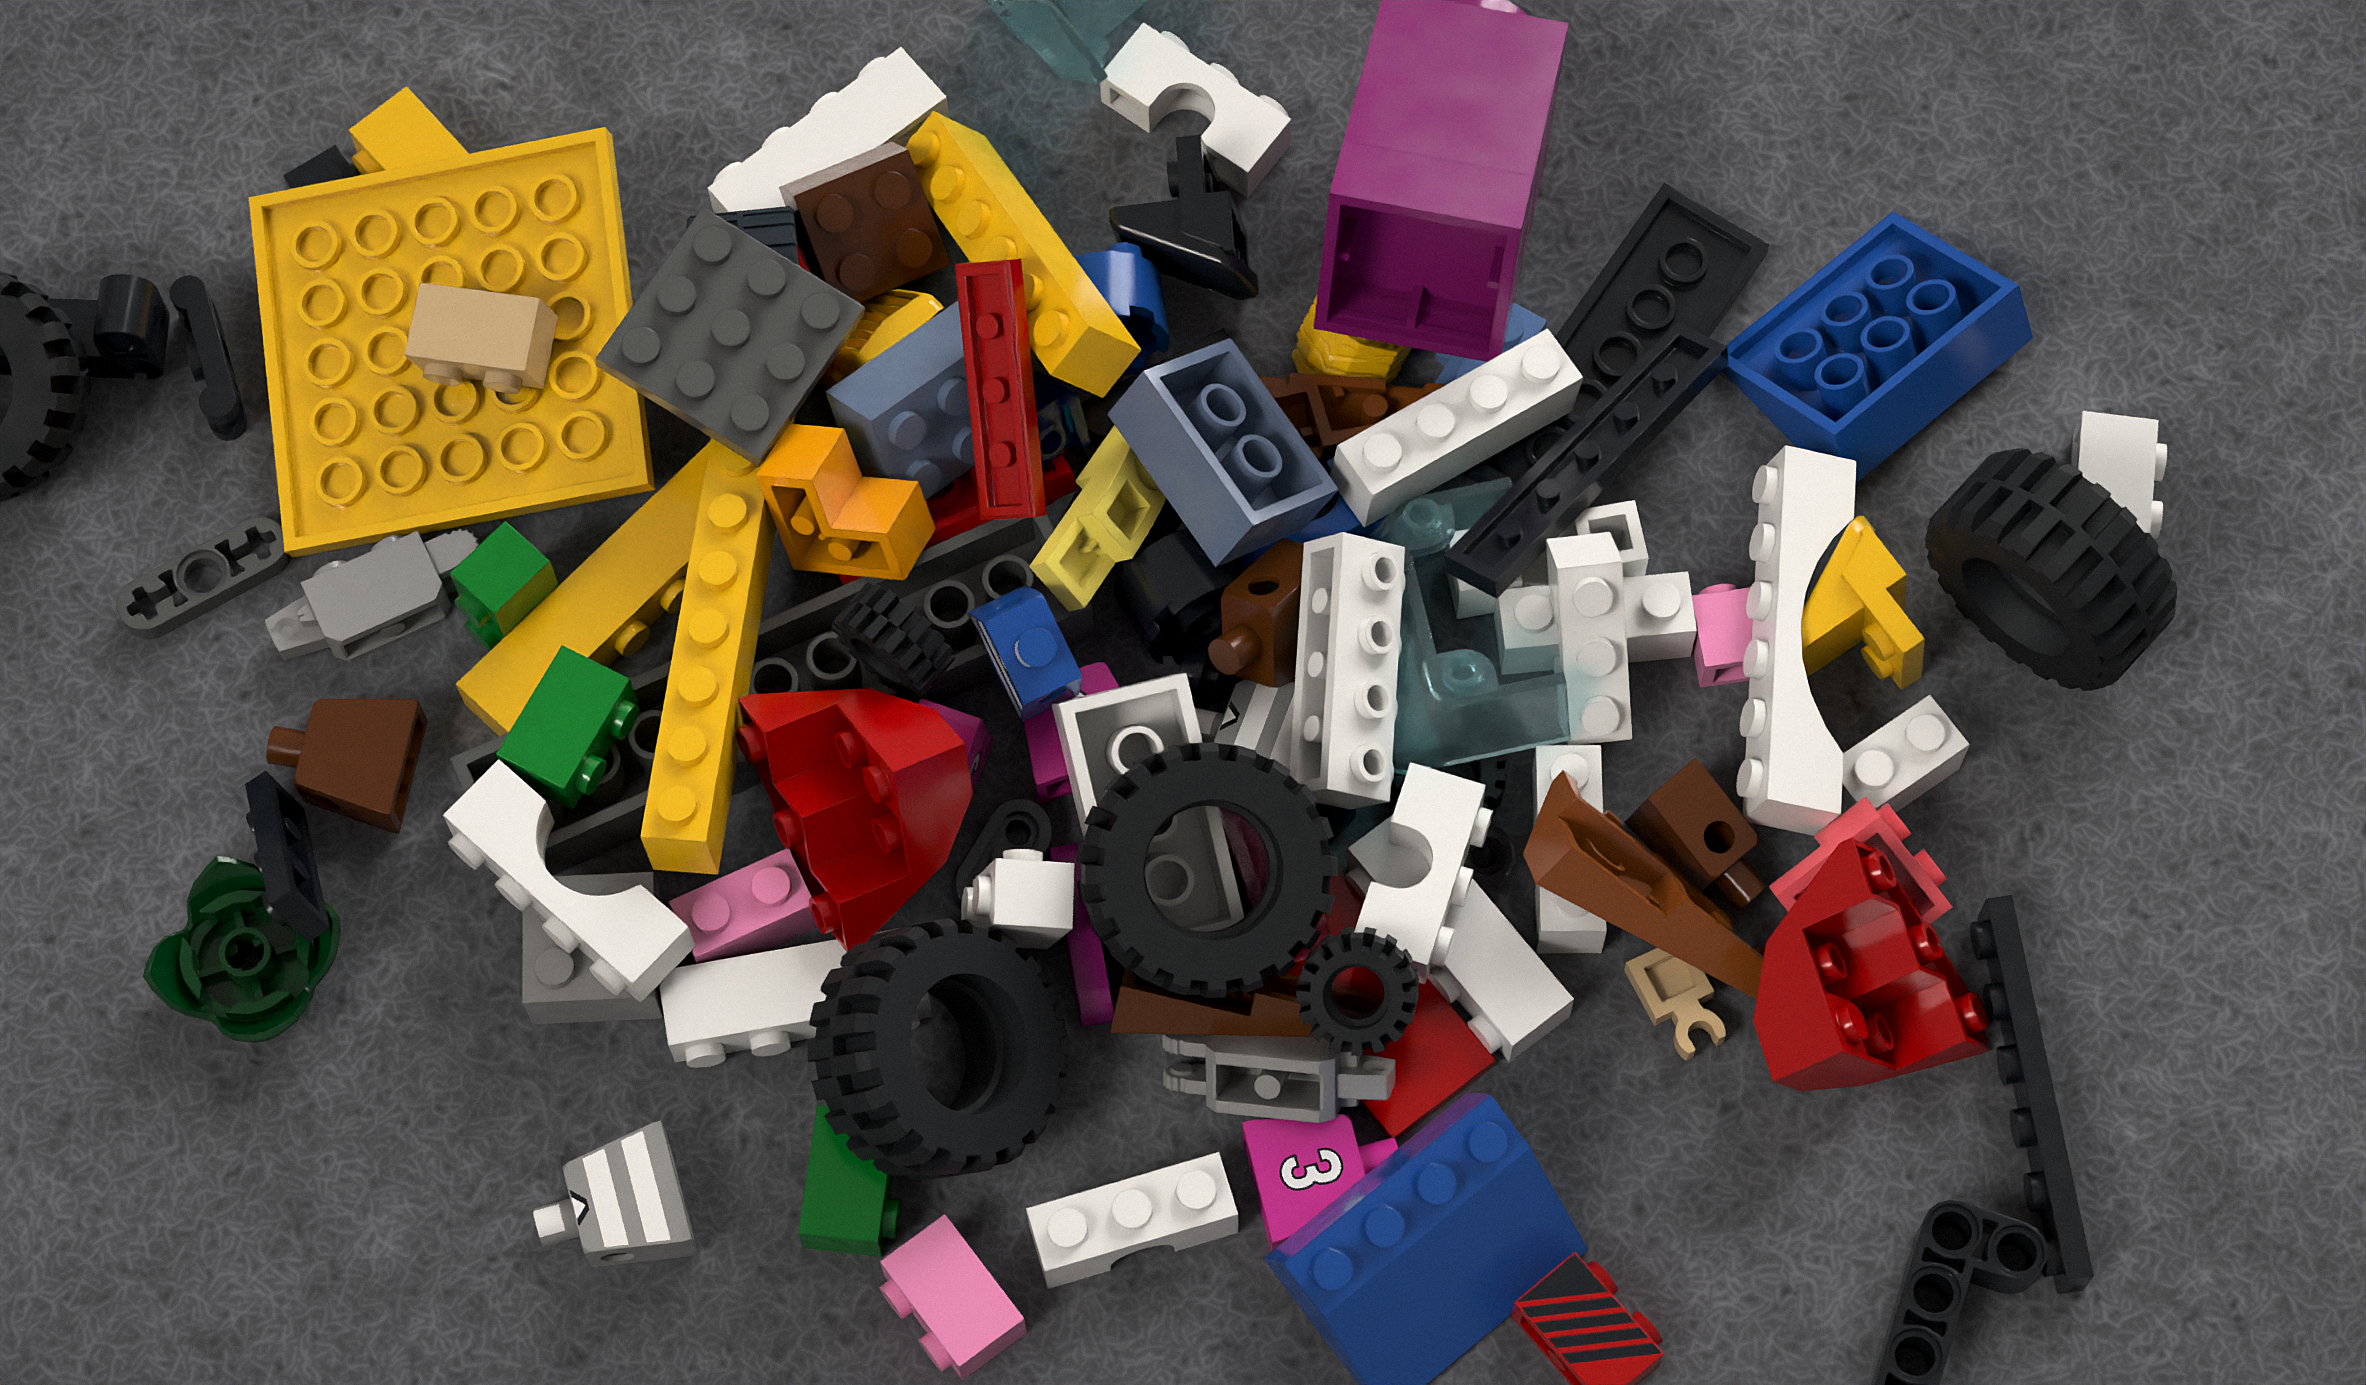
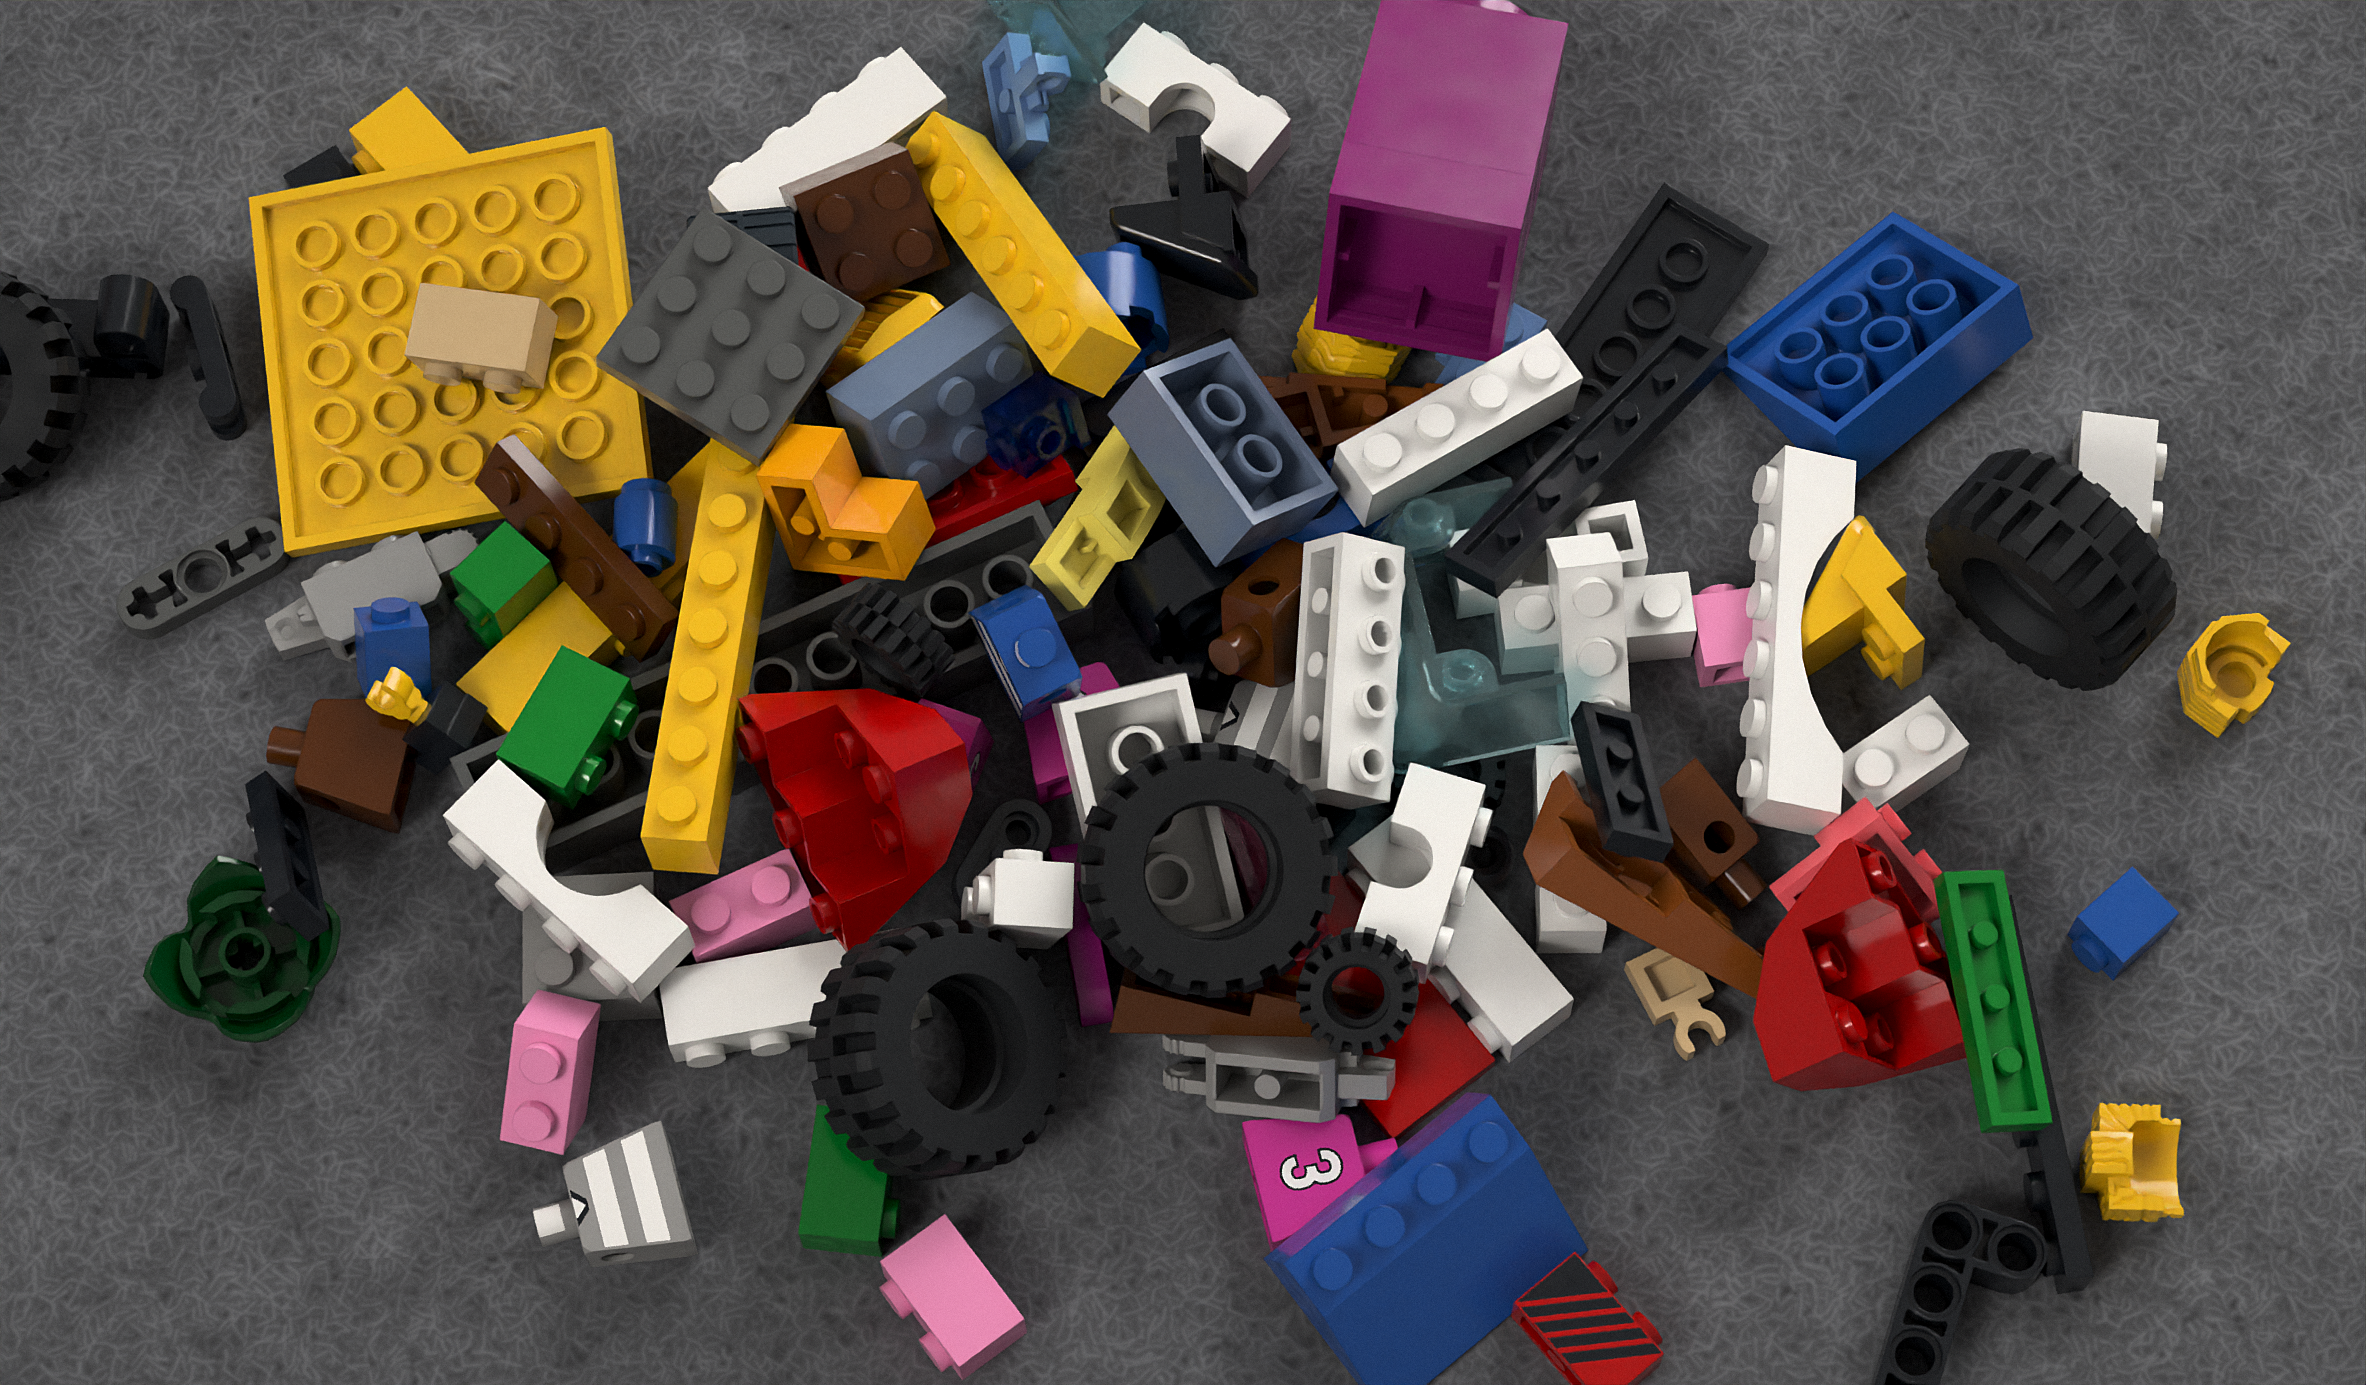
red tile [955,258,1047,520] -> none
white arch [1026,1152,1238,1289] -> none
none -> blue brick [353,597,432,698]
none -> black piece [365,667,488,775]
none -> reddish brown plate [474,434,680,663]
none -> bright pink brick [500,990,601,1155]
none -> blue brick [612,478,678,578]
none -> medium blue hinge [982,32,1071,170]
none -> black plate [1570,700,1674,863]
none -> green plate [1933,870,2053,1133]
none -> blue brick [2067,866,2179,981]
none -> yellow hair [2079,1103,2184,1222]
none -> yellow hair [2177,613,2291,738]

